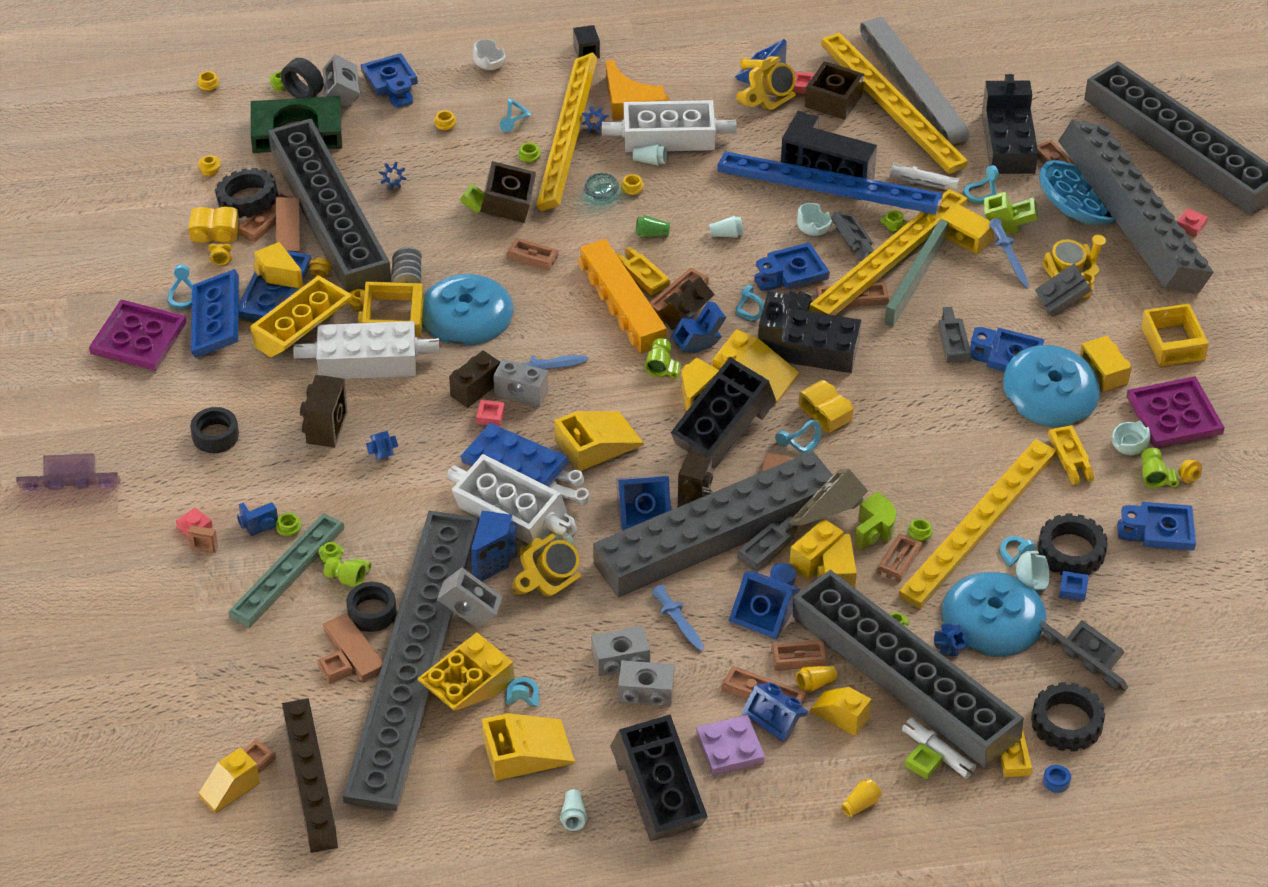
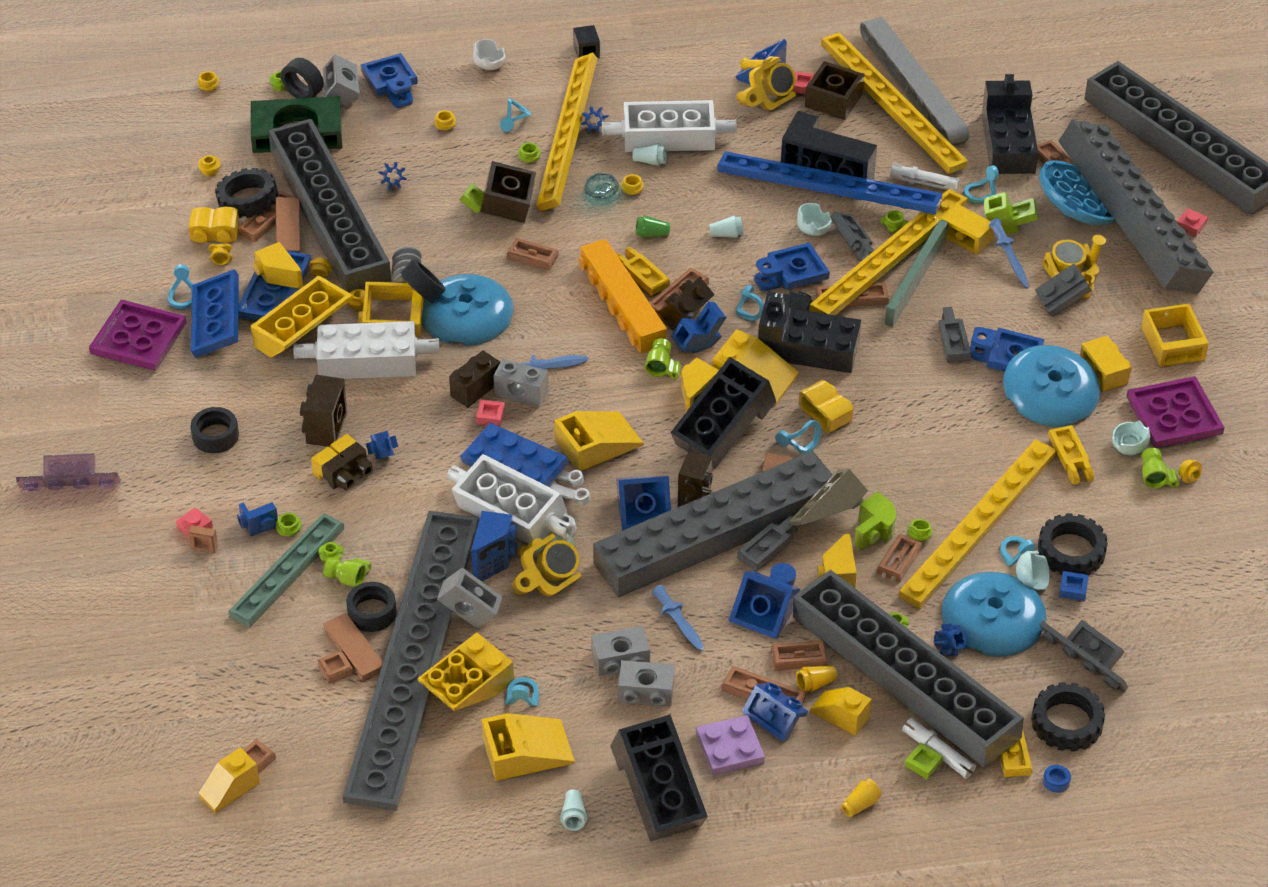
dark brown brick [282,698,338,853] -> none
light orange arch [606,60,669,120] -> none
yellow brick [790,519,844,580] -> none
blue plate [1117,502,1196,551] -> none
none -> dark brown hips [311,434,373,491]
none -> black tyre [400,259,446,303]

